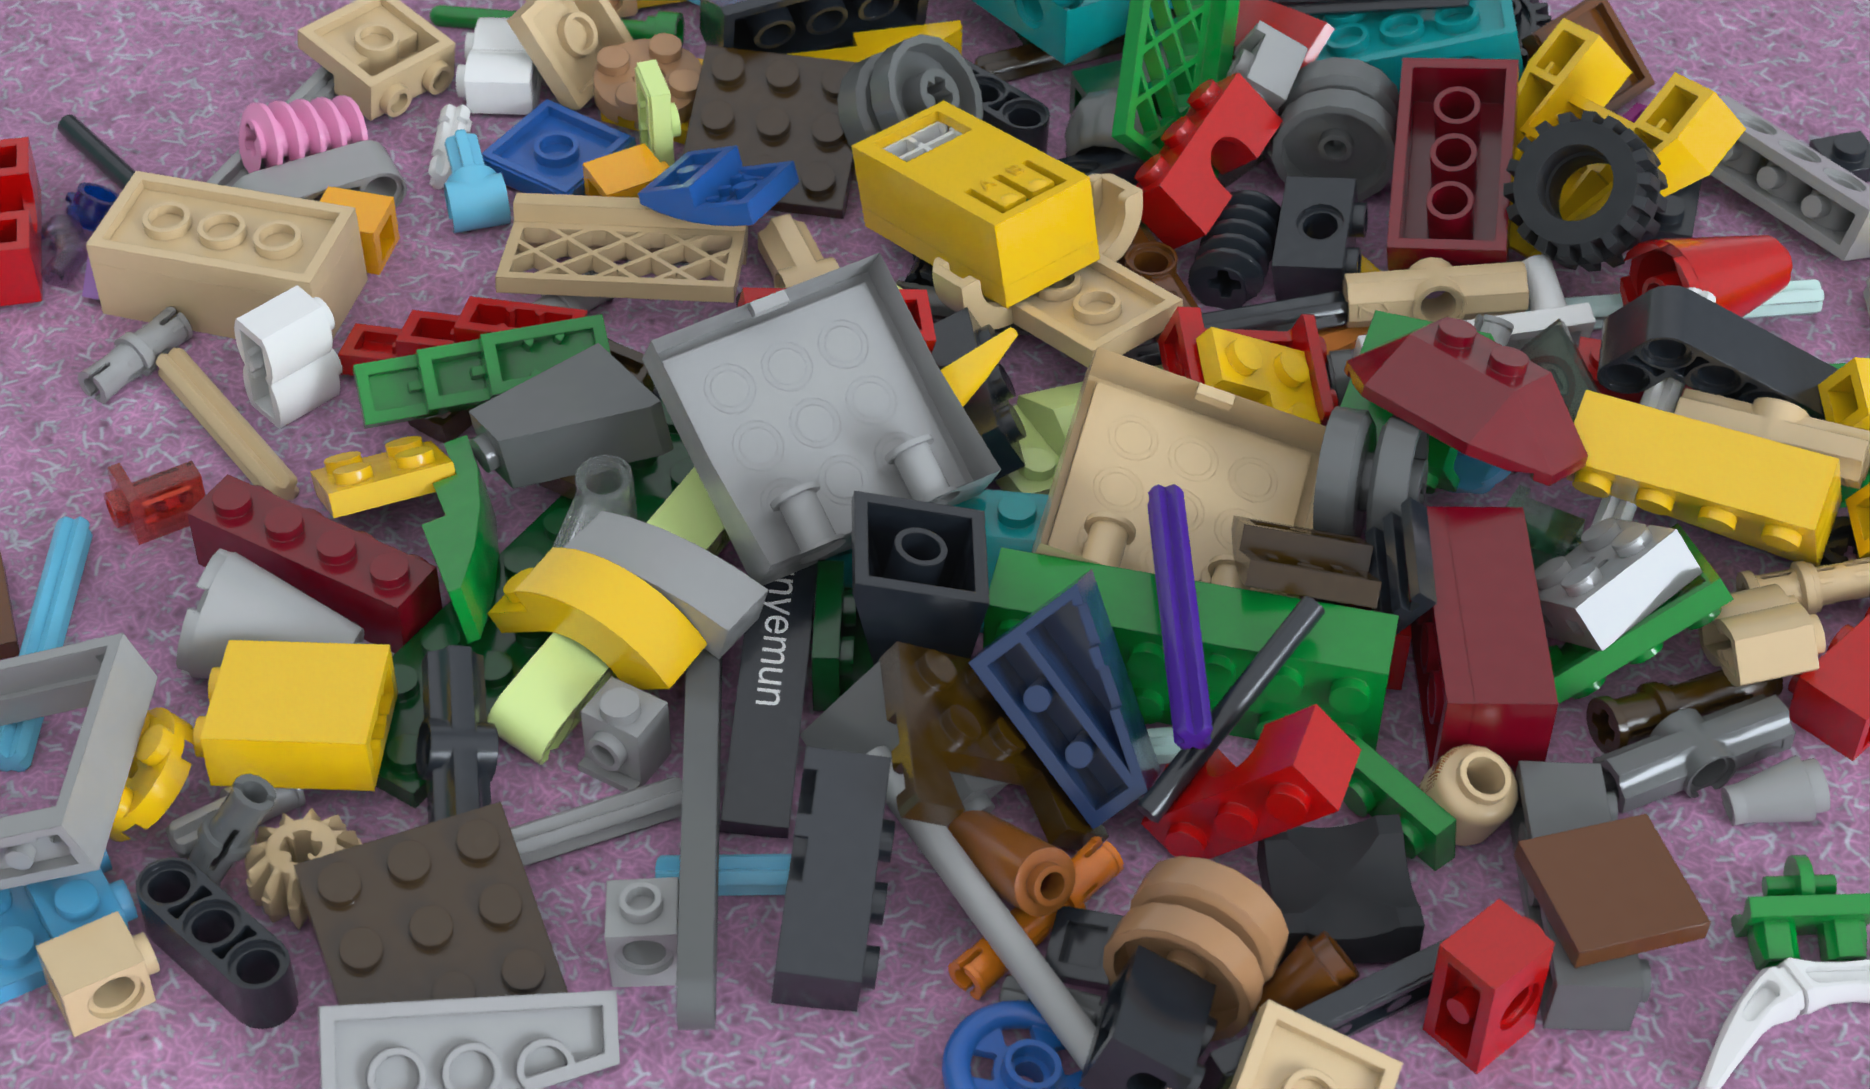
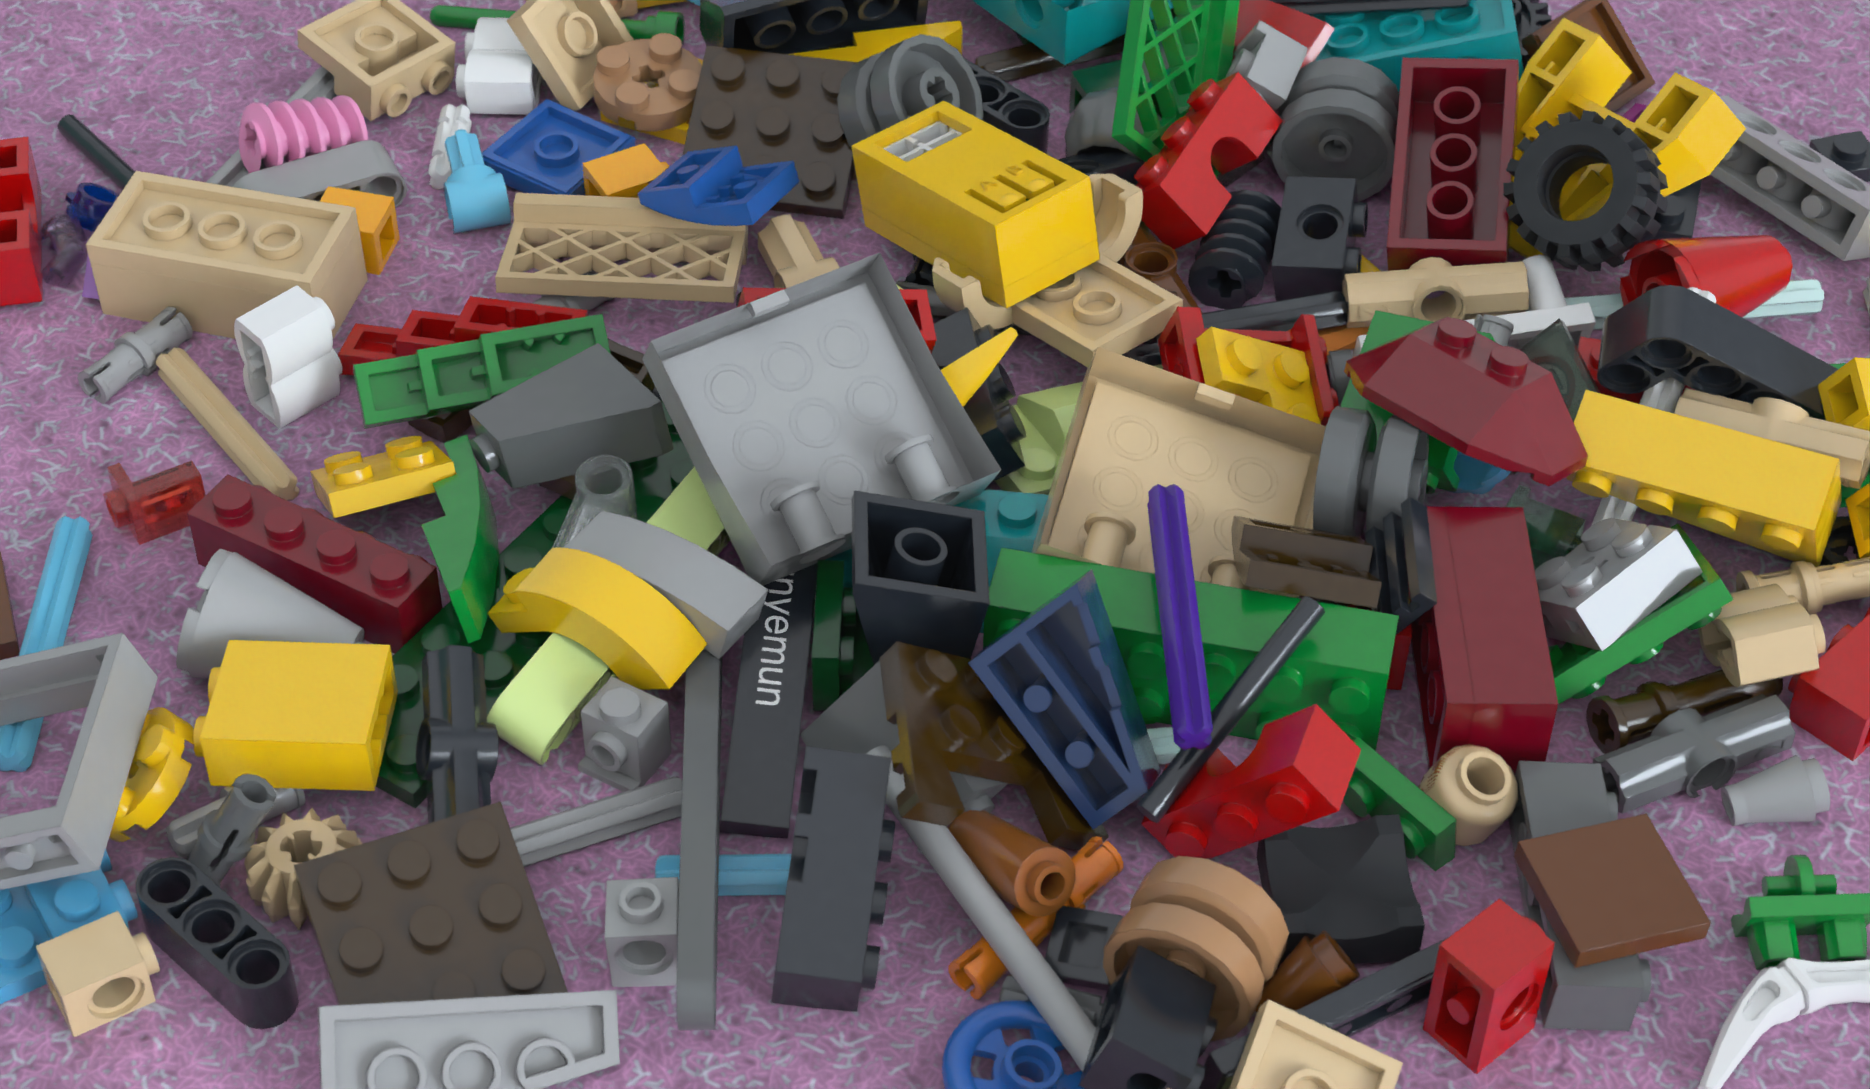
yellowish green plate [635,59,681,166] -> none

